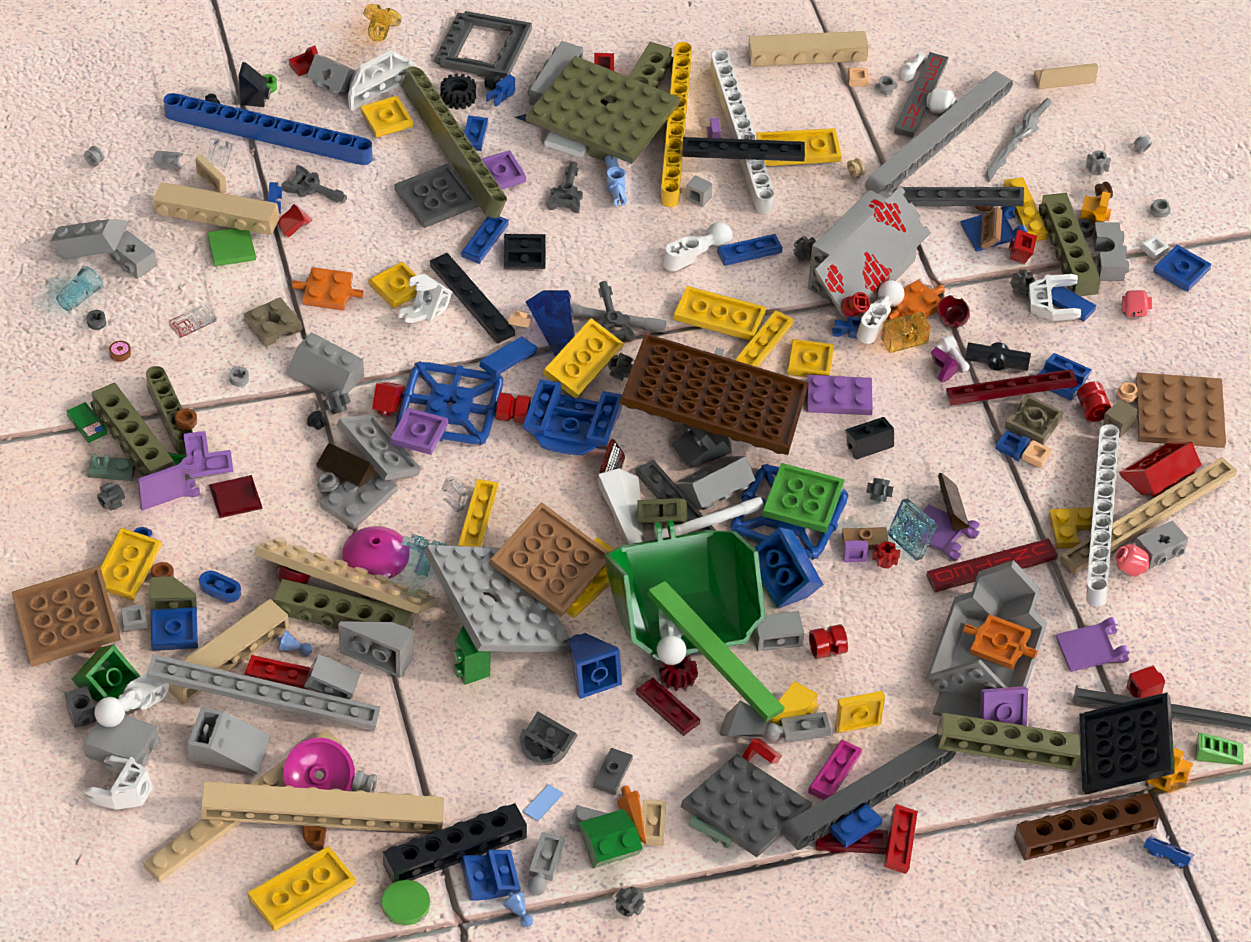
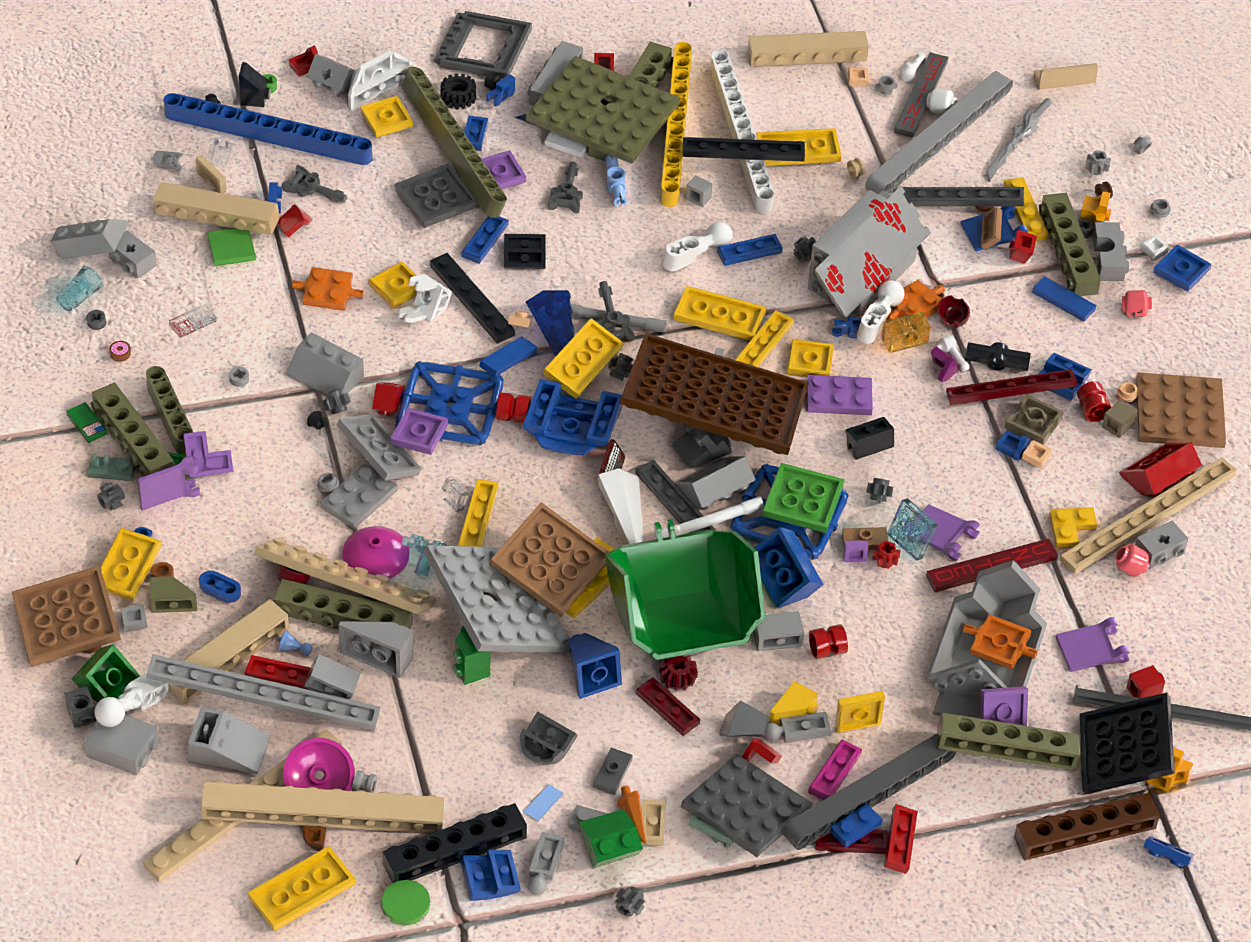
light grey bush [84,146,105,166] -> none
white piece [84,755,153,810] -> none
blue tile [151,607,198,651] -> none
dark orange tile [175,409,197,430] -> none
dark red piece [209,475,263,518] -> none
dark tan brick [244,297,303,347] -> none
dark brown slope [316,443,375,488] -> none
clear yellow tile [363,4,402,41] -> none
medium blue piece [503,892,534,928] -> none
olive brick [637,498,687,525] -> none
bright green tile [647,581,785,722] -> none
white beam [657,608,686,665] -> none
medium lavender plate [706,118,721,138] -> none
red wheel [841,292,870,318] -> none
dark brown slope [938,473,969,531] -> none
dark grey gear [1010,270,1035,296] -> none
white piece [1029,274,1081,321] -> none
white beam [1086,424,1119,607] -> none
bright green slope [1196,733,1244,765] -> none

